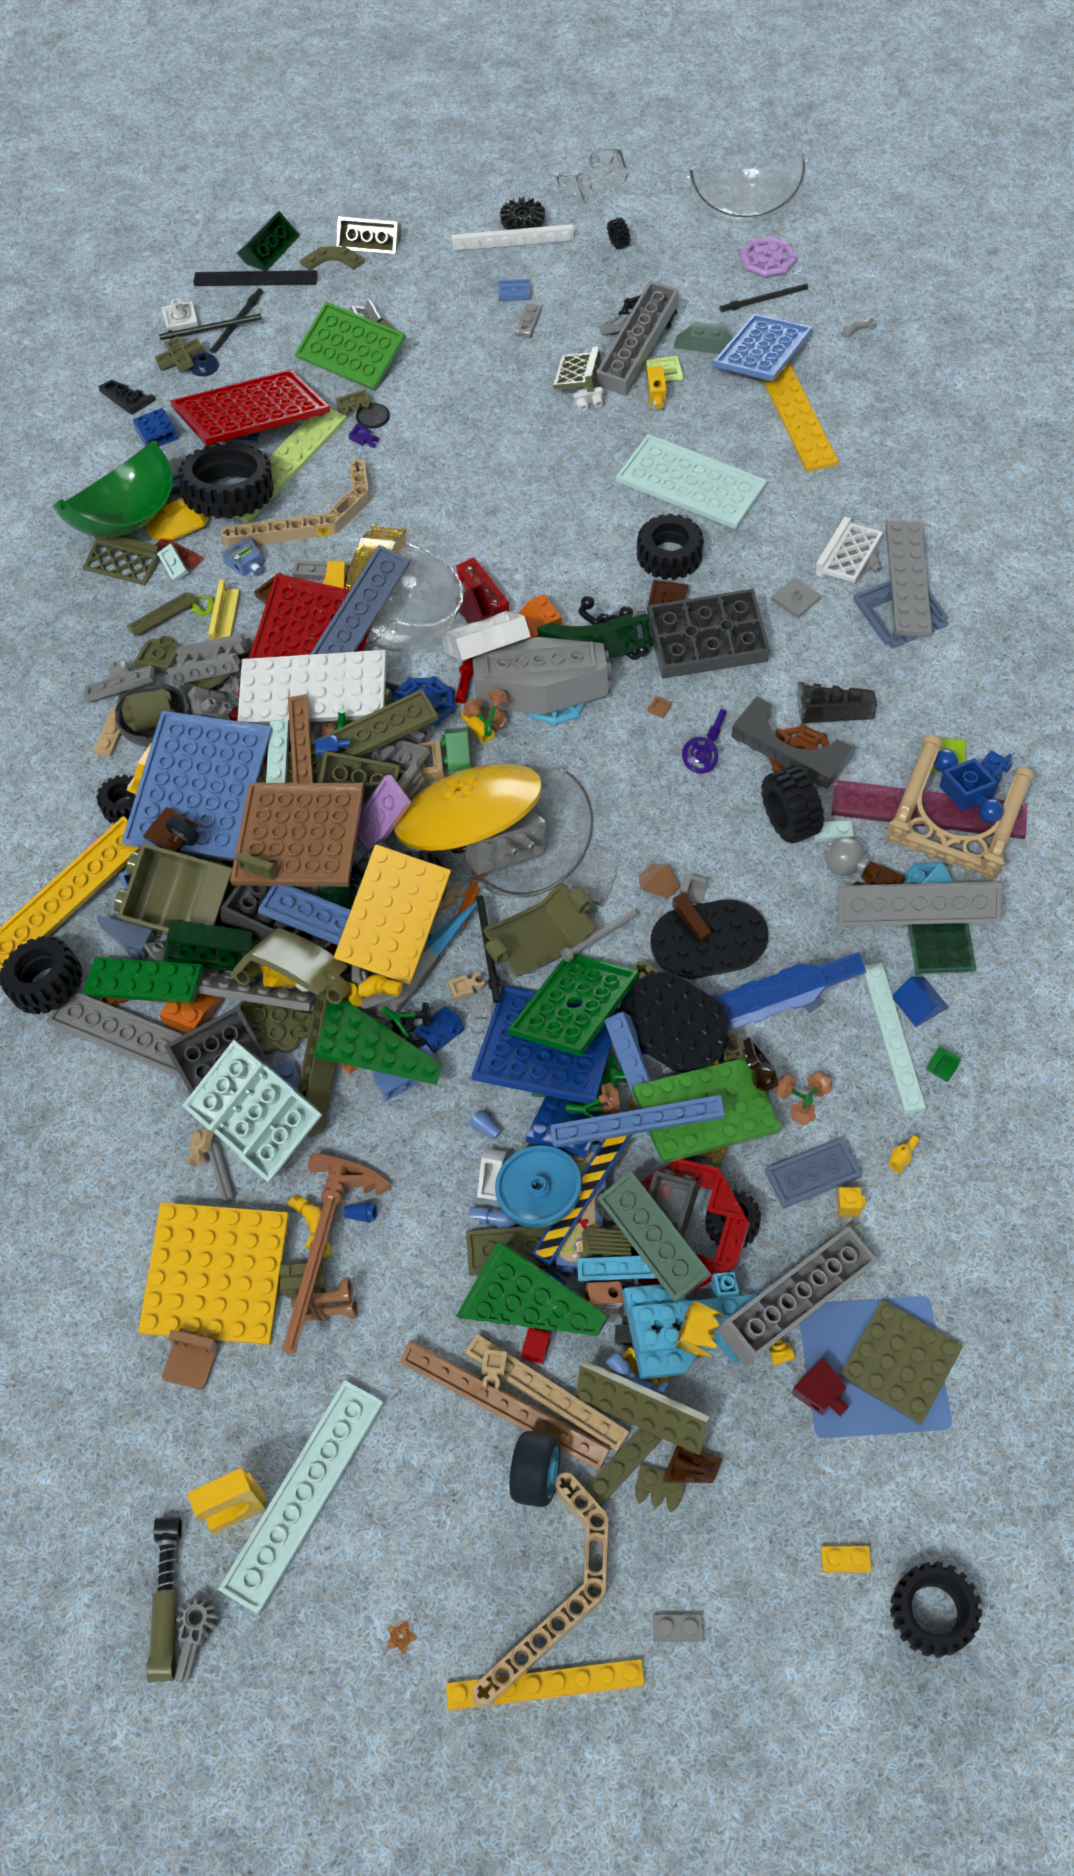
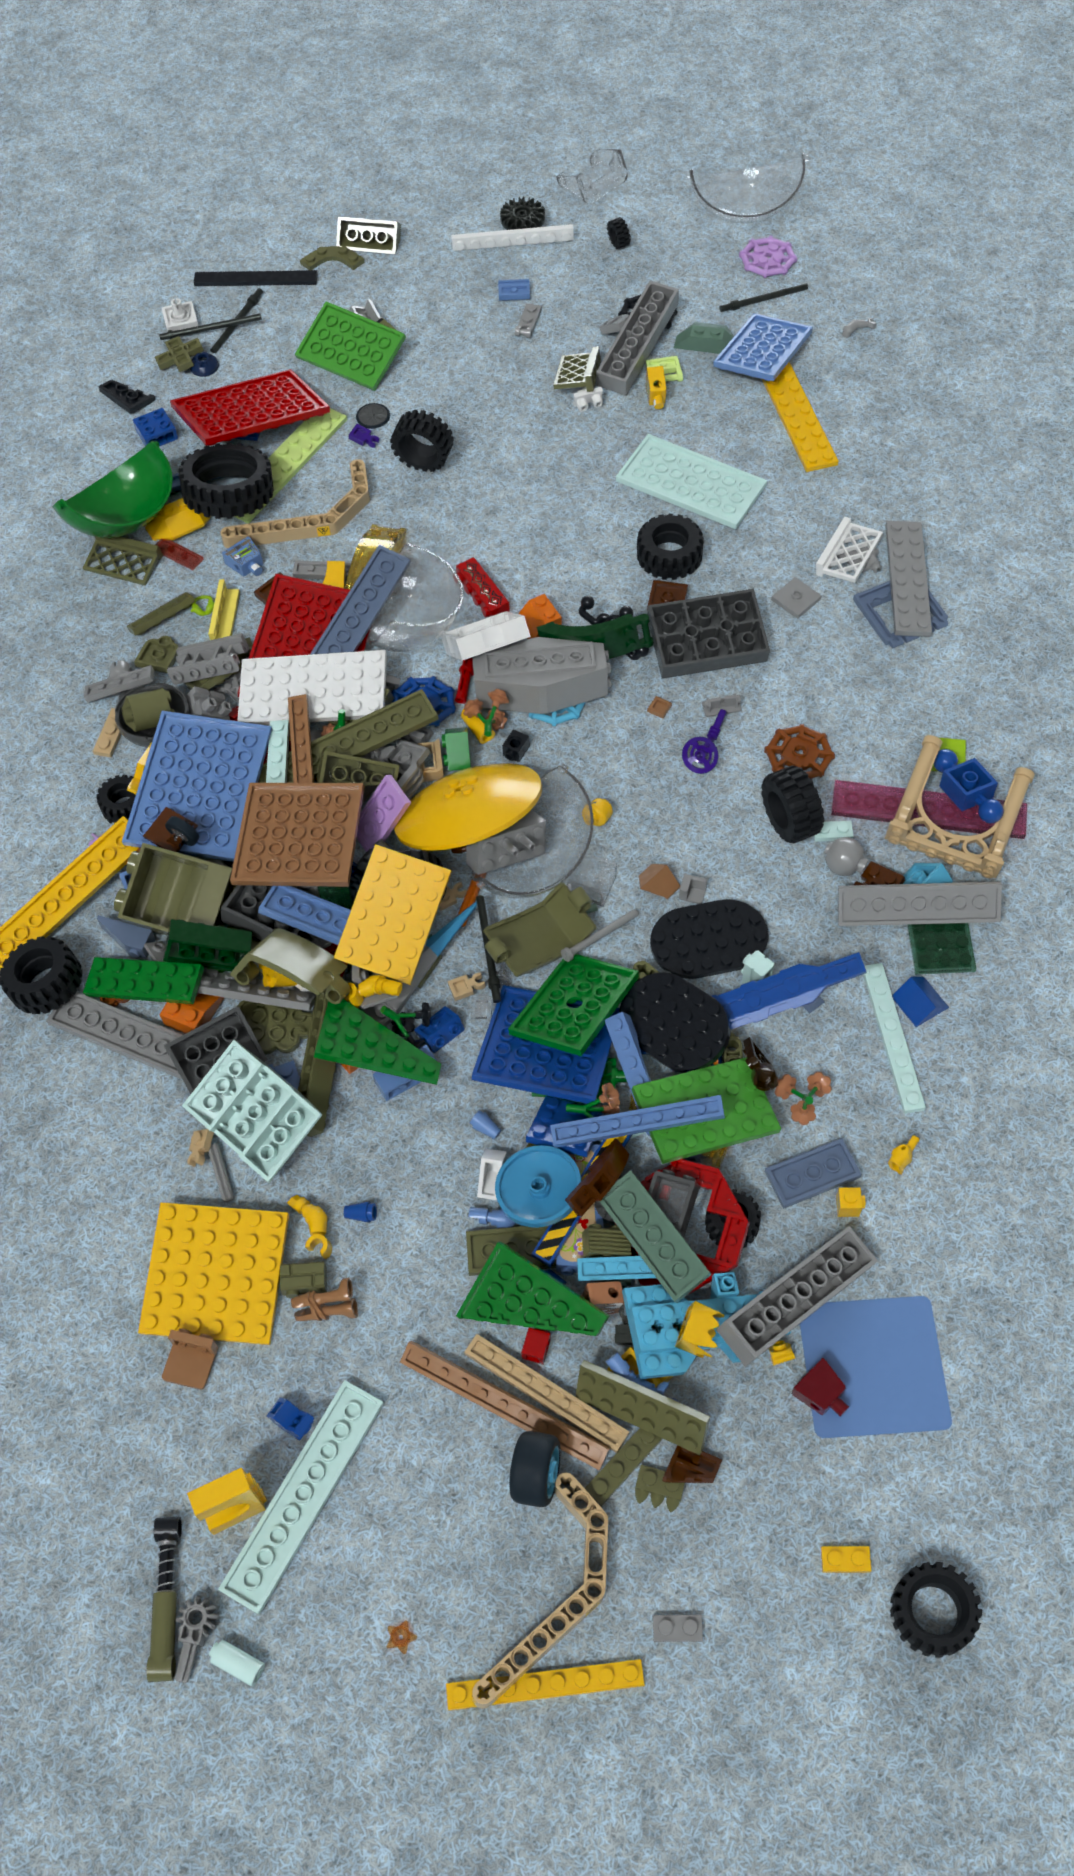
light aqua plate [157,543,189,582] -> none
olive plate [235,852,278,880] -> none
dark green slope [237,211,300,271] -> none
nougat piece [282,1153,390,1355] -> none
blue piece [315,735,351,758] -> none
olive plate [335,389,371,415] -> none
dark red torso [458,583,496,623] -> none
tan plate [481,1349,507,1392] -> none
reddish brown piece [672,893,711,942] -> none
dark grey arch [731,696,853,789] -> none
clear smoke wedge [796,682,877,723] -> none
olive plate [839,1299,963,1425] -> none
green panel [926,1046,961,1082] -> none
blue bracket [980,750,1013,785] -> none
none -> light aqua brick [209,1640,265,1687]
none -> blue brick [266,1397,314,1441]
none -> black tyre [390,410,454,472]
none -> black brick [502,729,530,762]
none -> reddish brown slope [565,1139,630,1216]
none -> yellow head [585,798,613,826]
none -> light grey hinge [702,693,742,717]
none -> light aqua brick [741,950,774,984]

